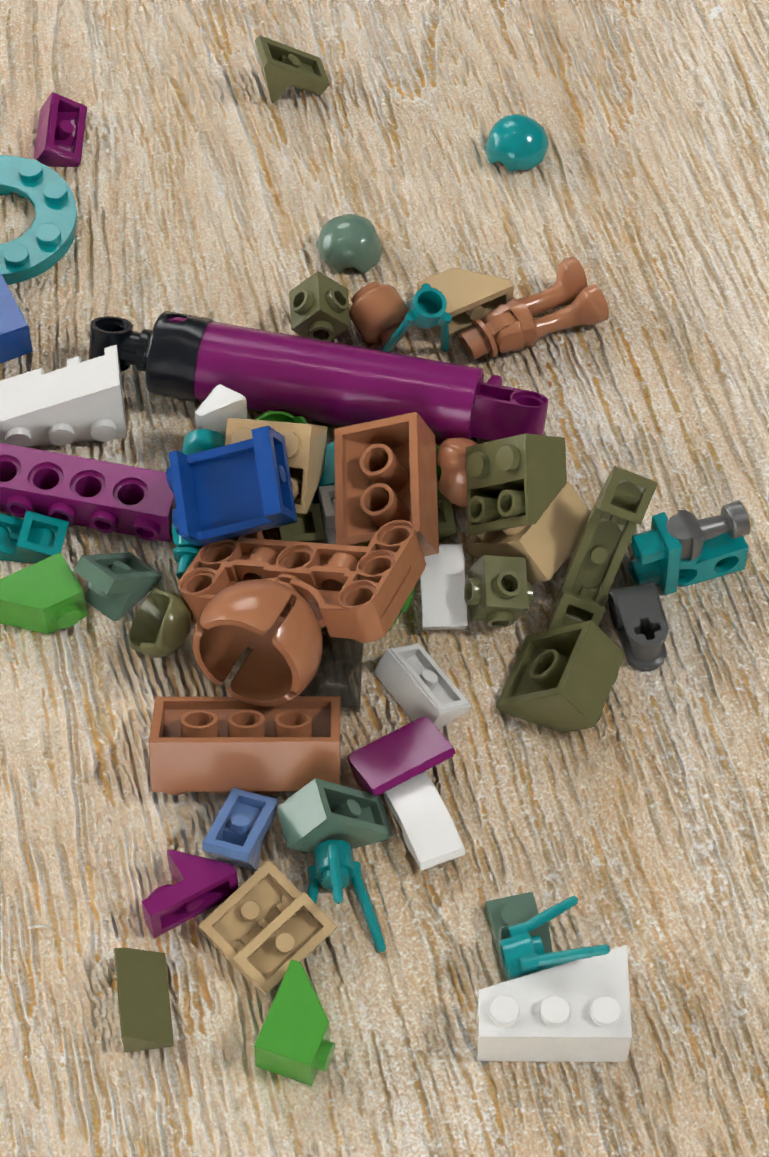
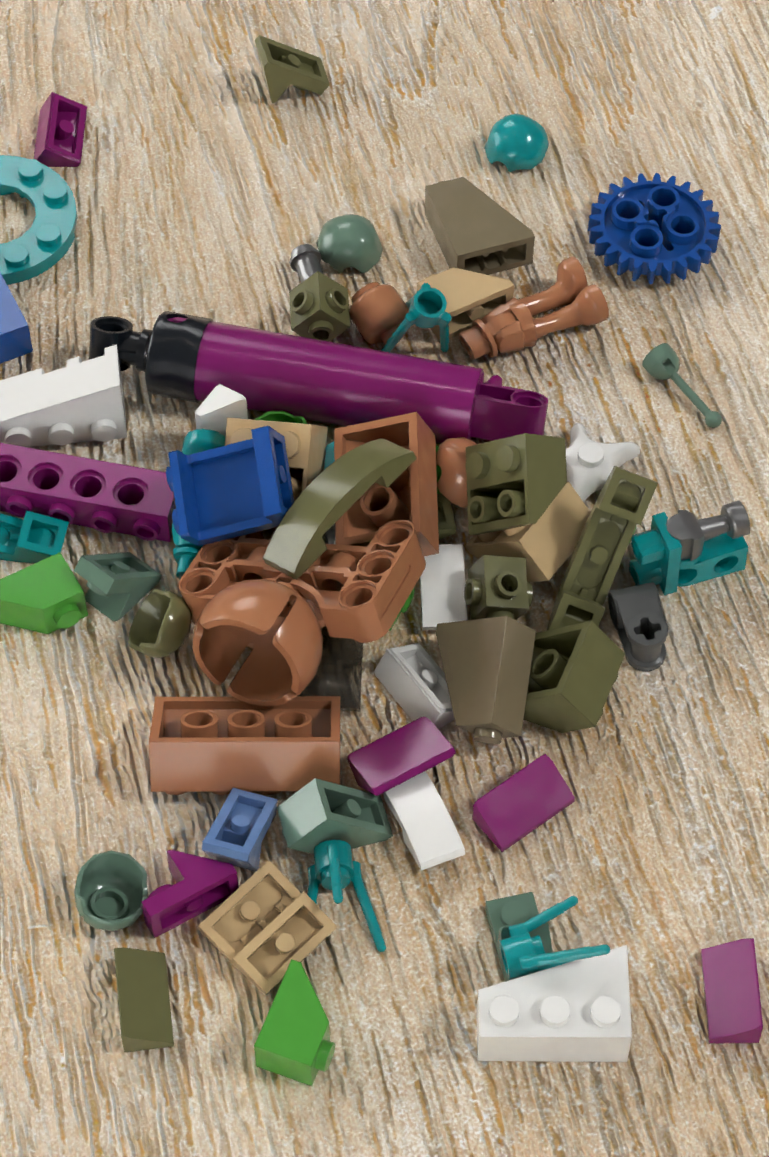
none -> sand green hair [74,850,148,931]
none -> olive slope [263,438,416,580]
none -> flat silver pin [289,244,323,283]
none -> dark tan slope [425,177,535,275]
none -> dark tan slope [436,616,536,744]
none -> magenta slope [472,754,575,852]
none -> white animal [566,423,640,502]
none -> blue gear [588,173,721,284]
none -> sand green hinge [642,343,722,428]
none -> magenta slope [701,938,763,1043]

